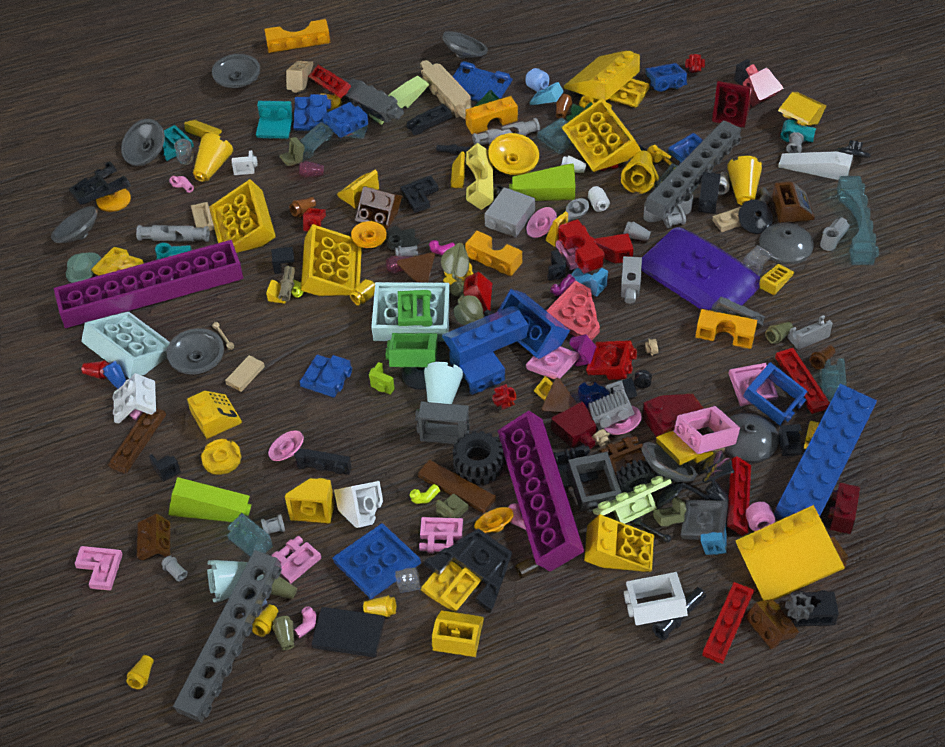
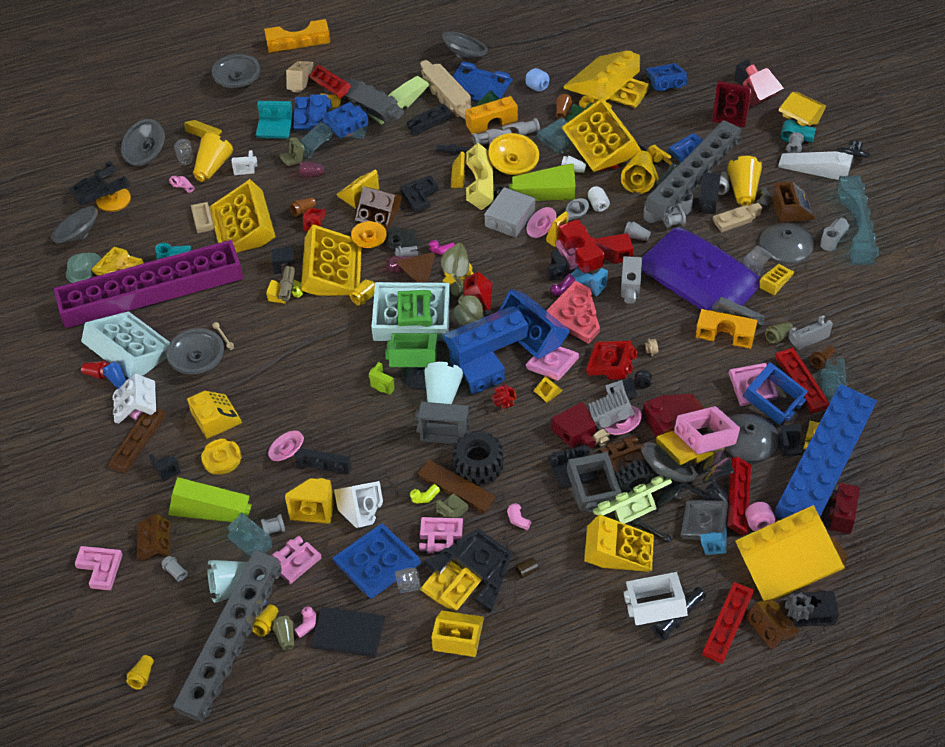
light grey piece [136,225,210,242] -> none
teal wing [163,125,194,161] -> none
tan tile [225,355,265,392] -> none
olive cone [271,576,297,599] -> none
blue plate [300,355,352,398] -> none
yellow cone [363,595,396,617] -> none
light orange arch [465,231,522,276] -> none
light orange dish [474,507,514,533] -> none
magenta brick [498,410,584,572] -> none
medium azure slope [529,82,563,105] -> none
reddish brown piece [541,377,577,413] -> none
magenta panel [569,334,596,367] -> none
clear blue hair [578,382,608,408] -> none
olive bracket [653,496,686,527] -> none
red gear [685,54,705,73] -> none
black dish [738,199,773,234] -> none

